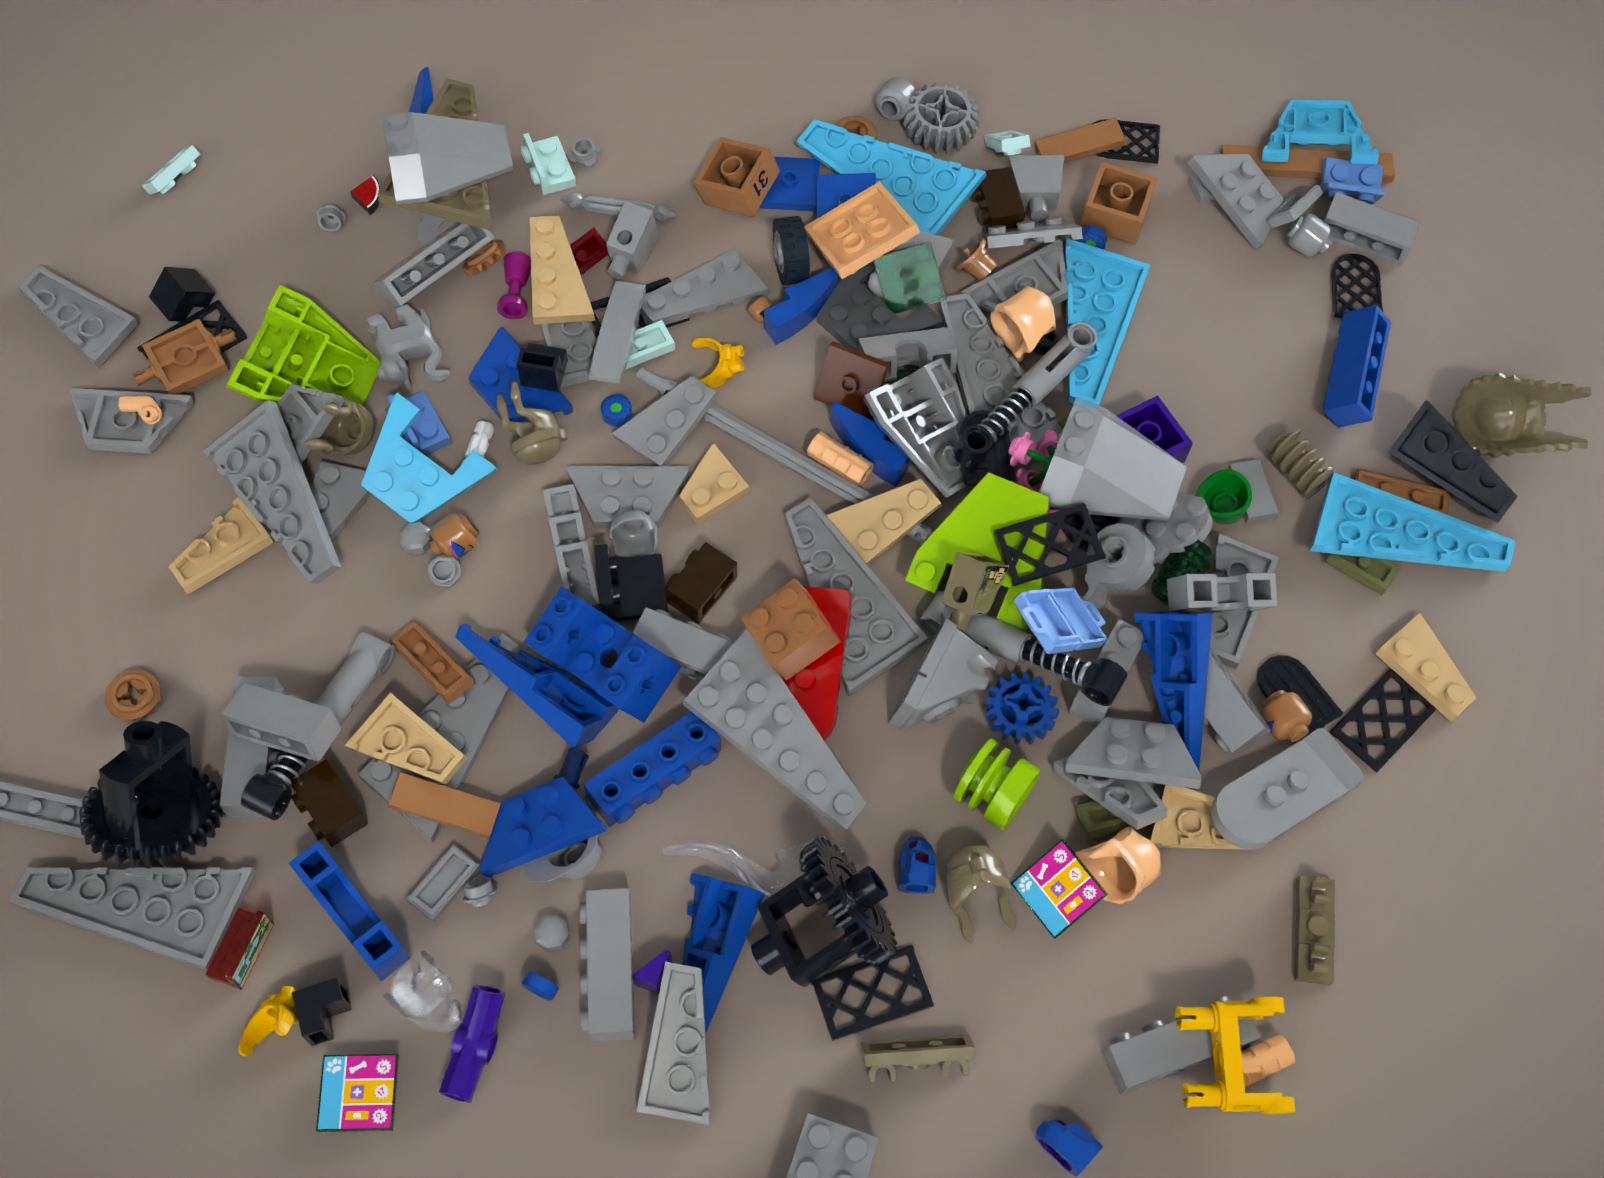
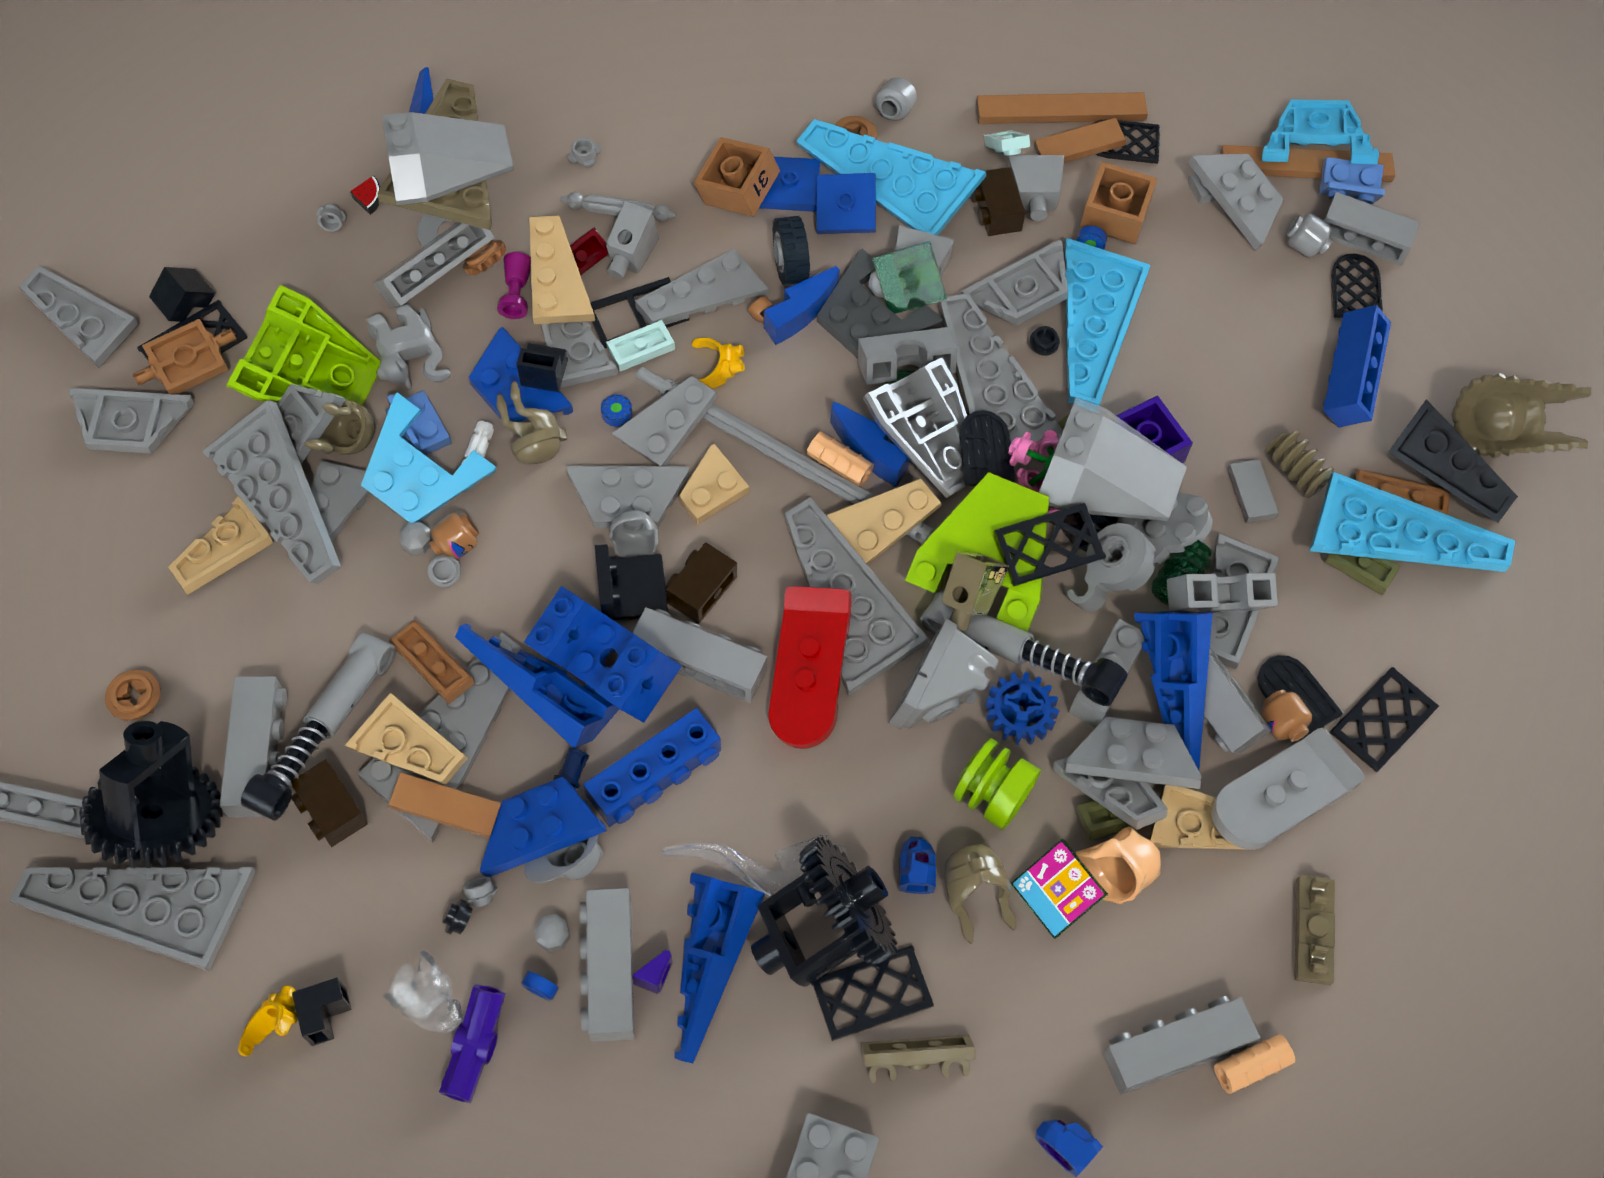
light nougat arm [119,396,162,424] -> none
light aqua plate [141,145,201,195] -> none
clear red panel [205,908,274,990] -> none
light grey brick [220,683,341,762] -> none
blue arch [289,841,410,981] -> none
piece [316,1054,399,1132] -> none
light grey tile [406,845,481,923] -> none
light aqua bracket [520,133,576,195] -> none
light grey slope [542,484,600,606] -> none
light grey slope [589,281,646,384] -> none
light grey wing [636,962,710,1125] -> none
light grey wing [683,628,867,833] -> none
medium nougat brick [741,578,841,681] -> none
light nougat plate [804,181,920,279] -> none
reddish brown plate [814,341,890,420] -> none
light grey gear [903,82,980,154] -> none
piece [954,322,1097,468] -> none
medium nougat piece [955,238,998,281] -> none
light grey wing [979,216,1083,249] -> none
light nougat piece [990,286,1056,362] -> none
light blue piece [1014,587,1108,654] -> none
yellow connector [1175,997,1296,1114] -> none
green helmet [1196,469,1252,524] -> none
light grey tile [1267,184,1323,228] -> none
tan wing [1376,613,1477,723] -> none
none -> black plate [442,899,473,934]
none -> medium nougat tile [976,92,1148,124]

